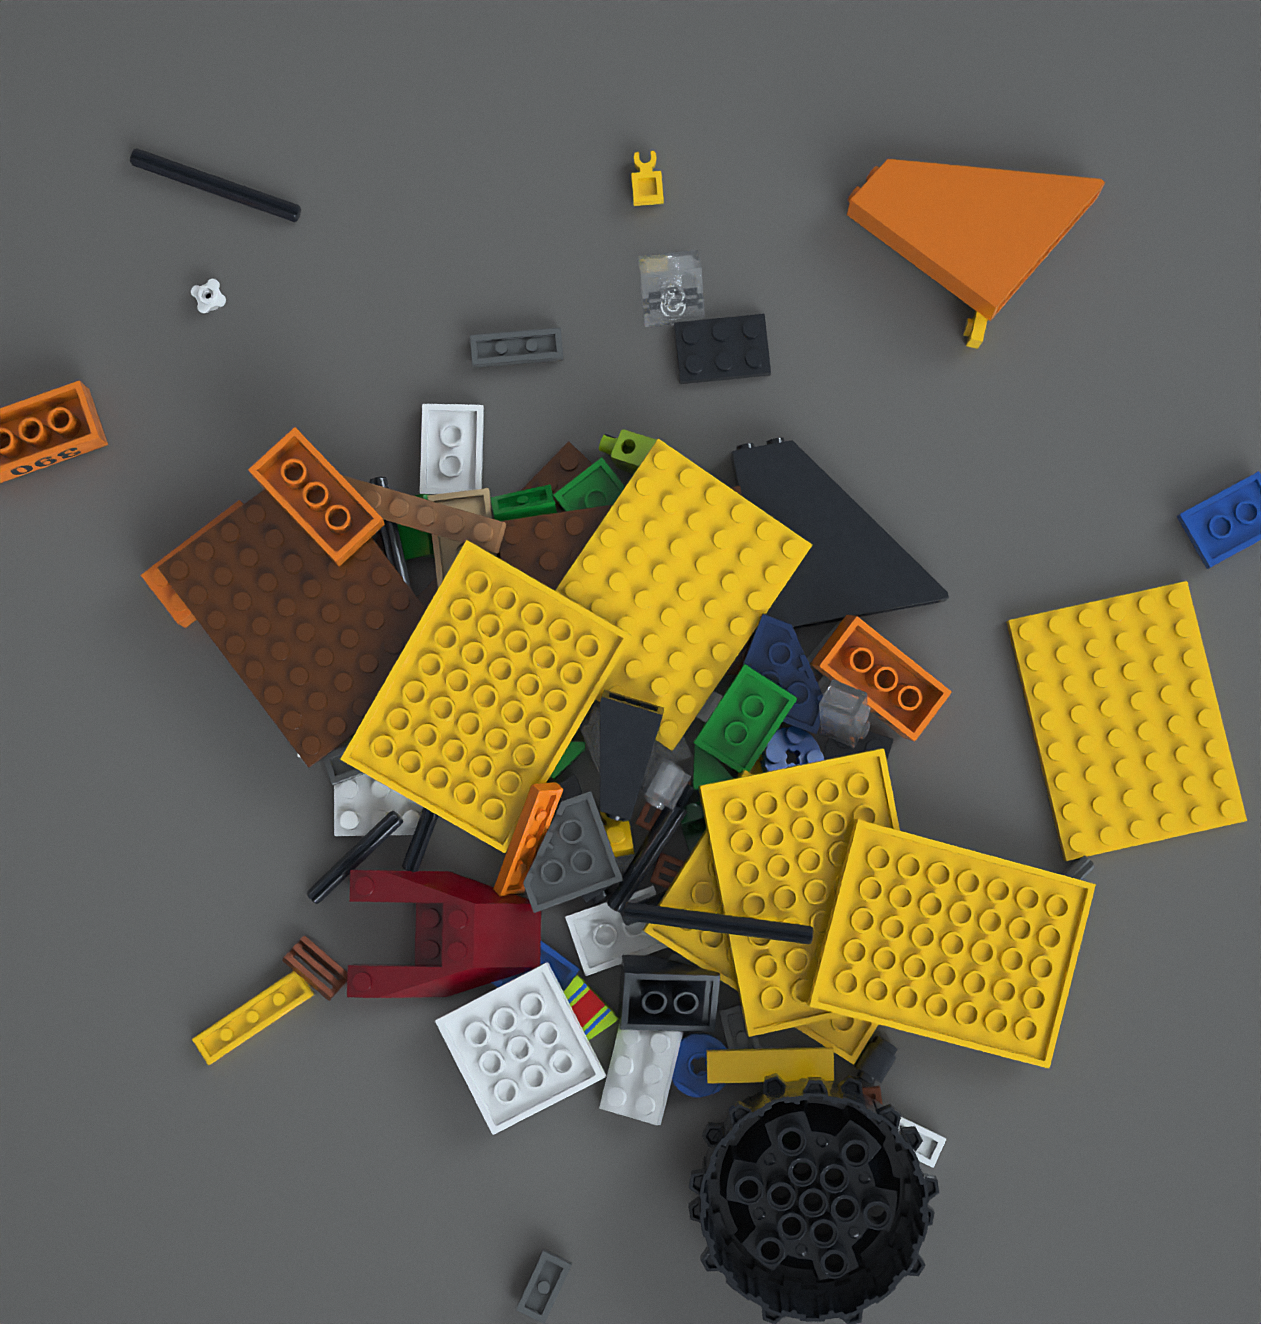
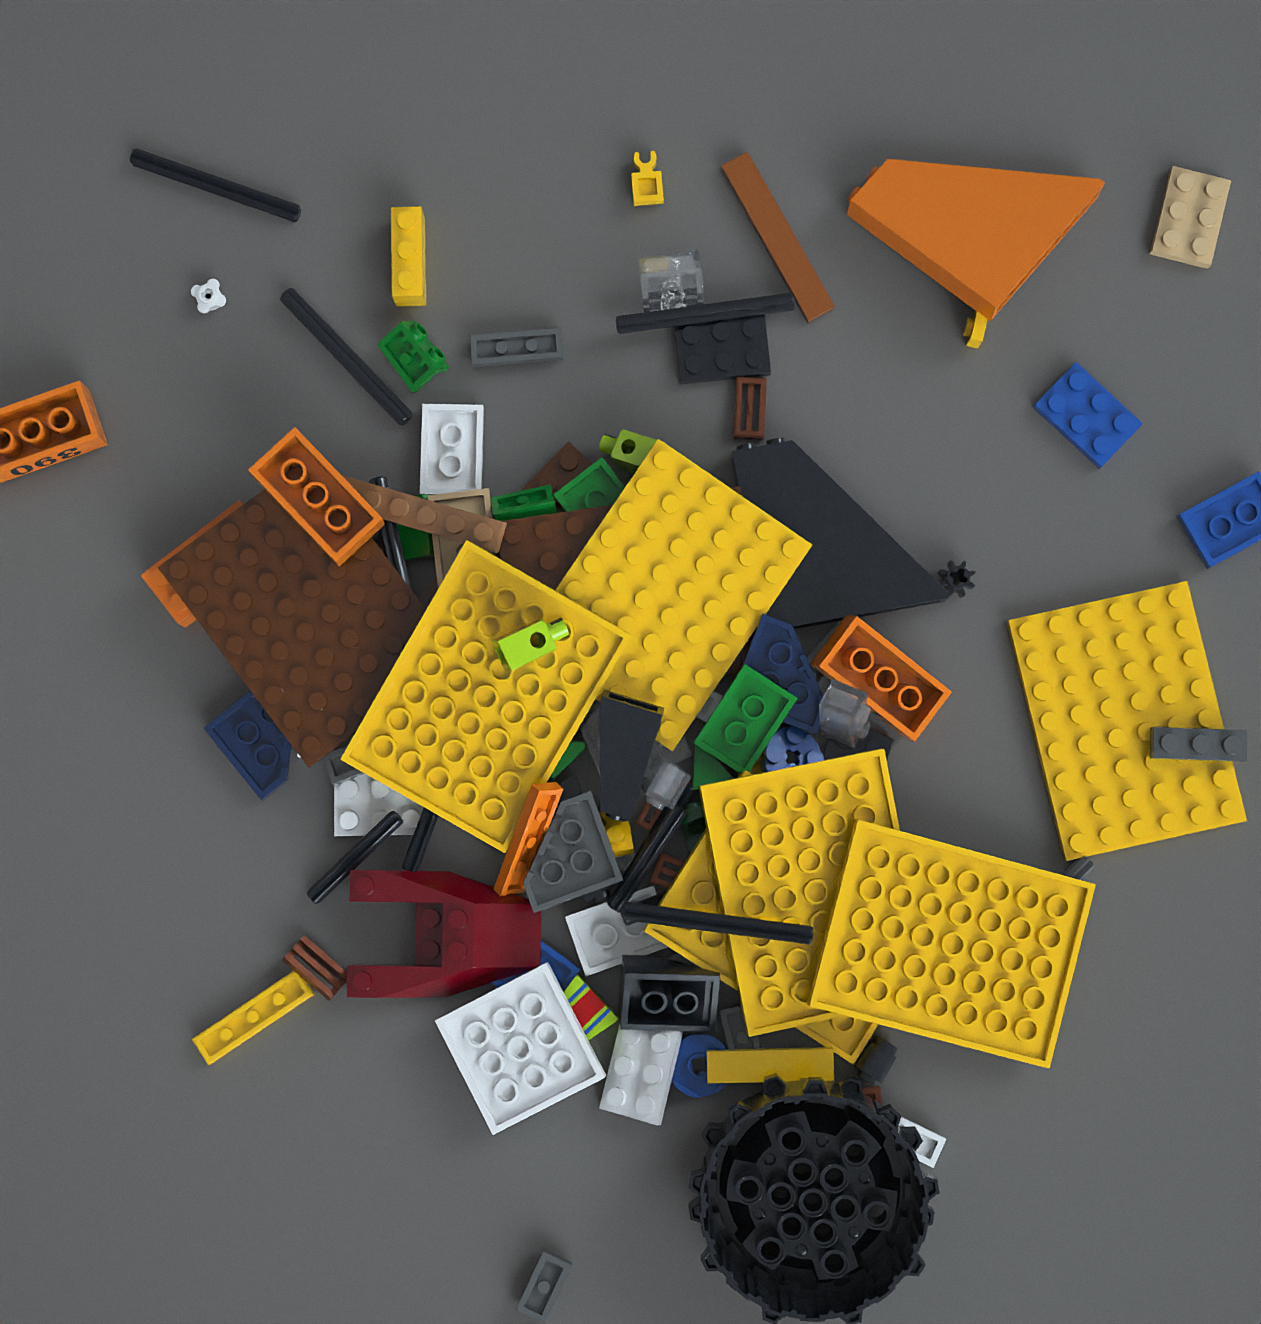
none -> dark blue plate [204,691,292,800]
none -> black axle [280,288,413,426]
none -> green bracket [377,321,449,392]
none -> yellow brick [391,206,426,306]
none -> lime torso [491,618,569,671]
none -> black axle [615,293,795,334]
none -> dark orange tile [721,152,835,323]
none -> copper tile [733,377,767,440]
none -> black gear [937,560,976,598]
none -> blue plate [1033,362,1143,469]
none -> tan plate [1150,166,1231,269]
none -> dark grey plate [1150,727,1247,762]

